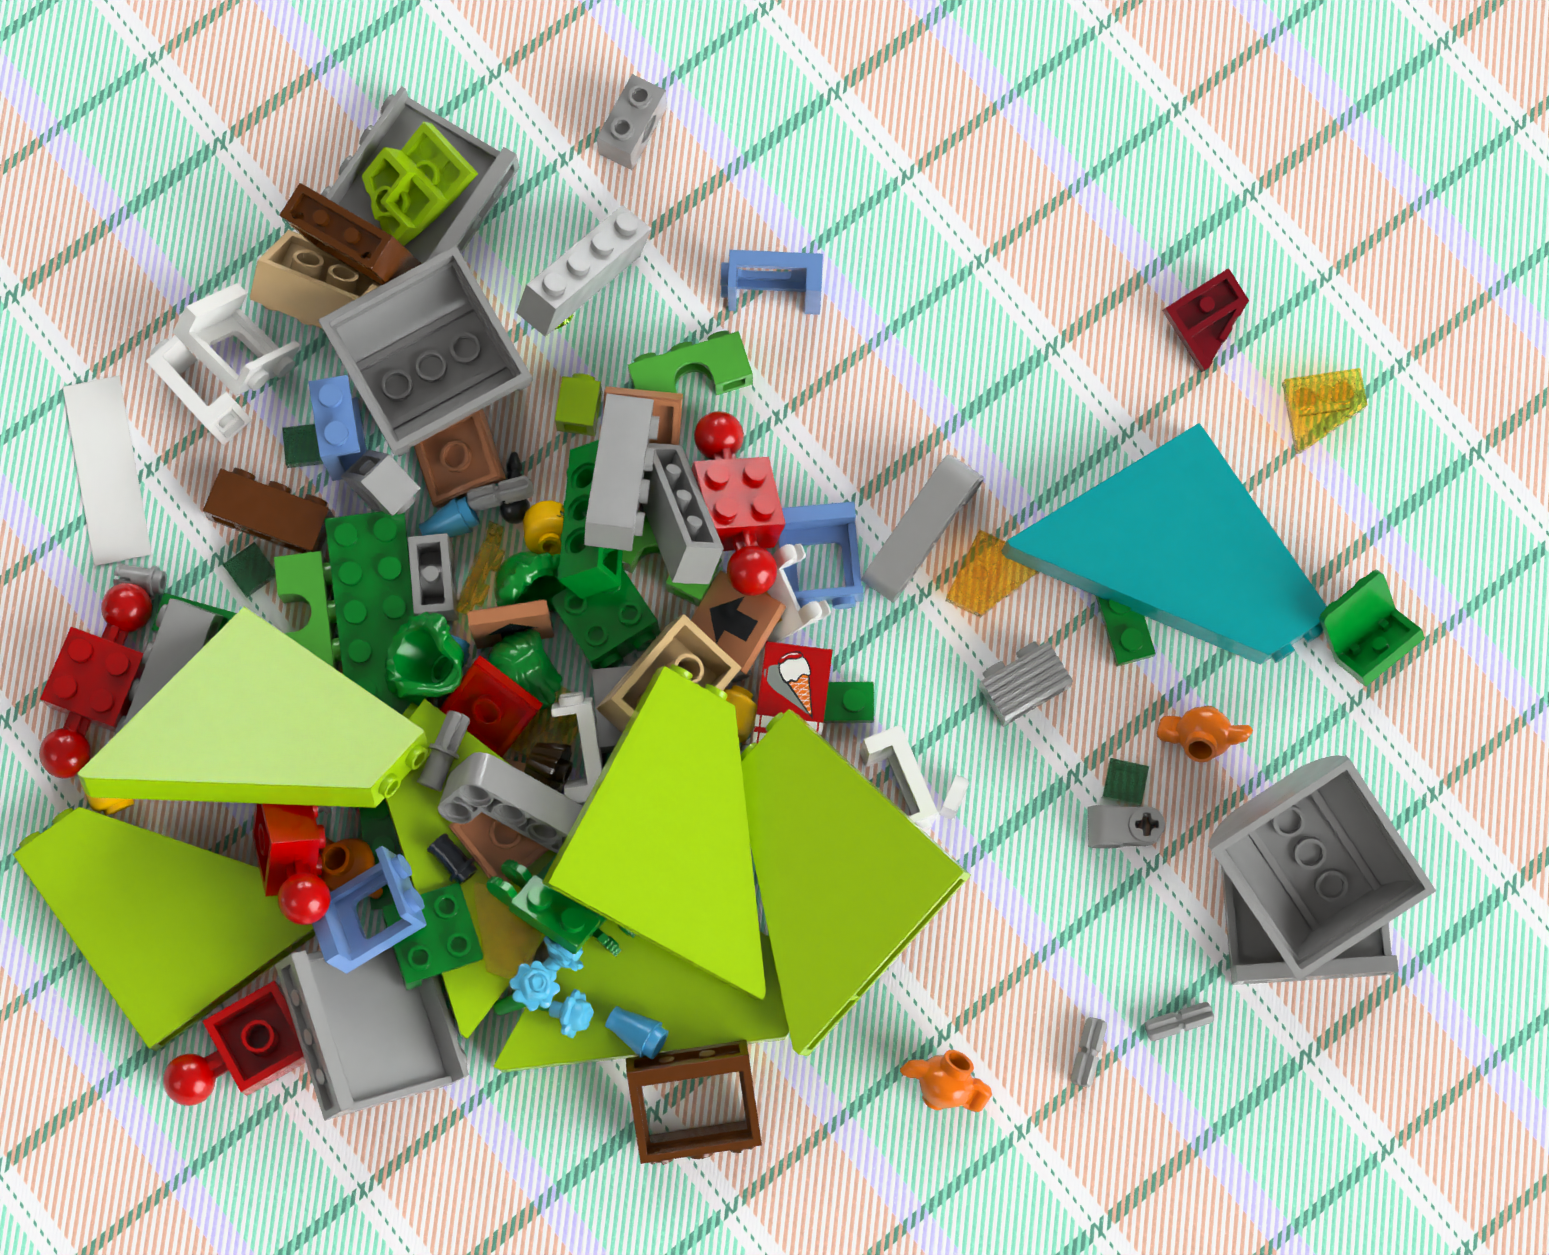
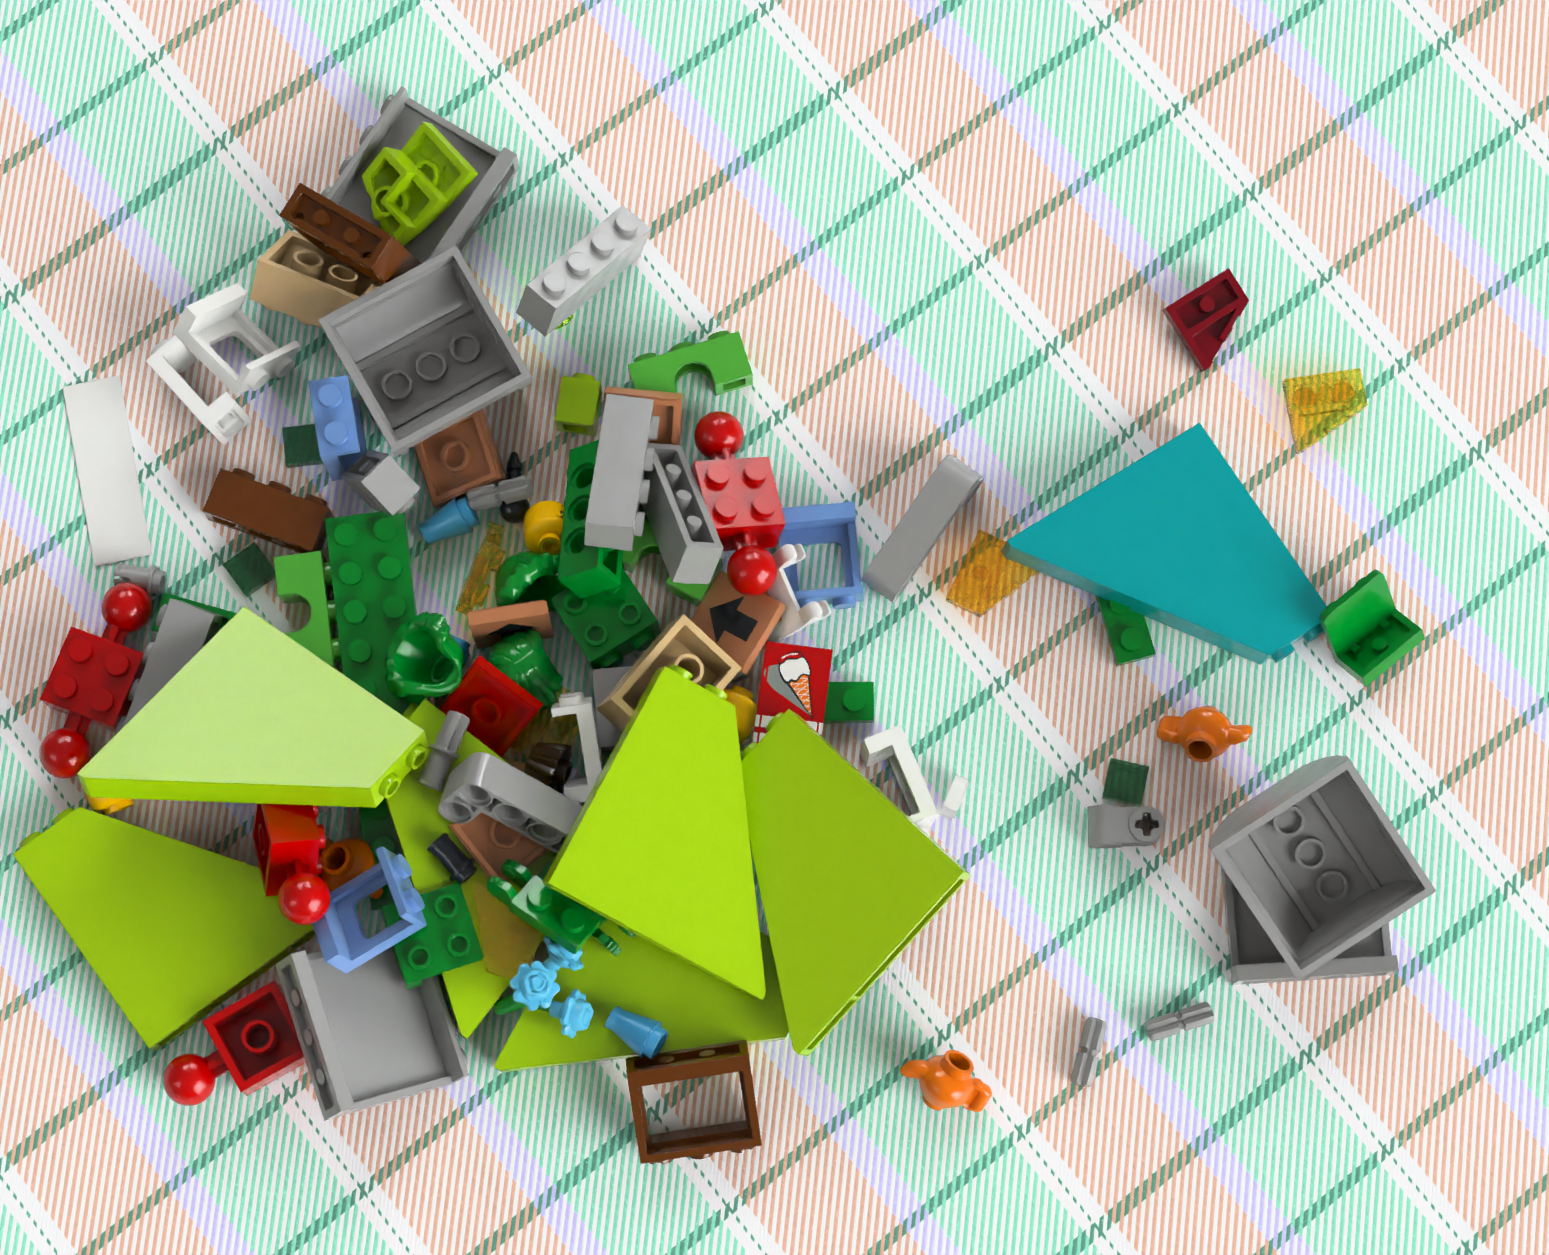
light grey brick [408,533,459,621] -> none
light grey brick [597,74,667,170] -> none
medium blue window [720,250,823,315] -> none
light grey brick [979,641,1073,727] -> none

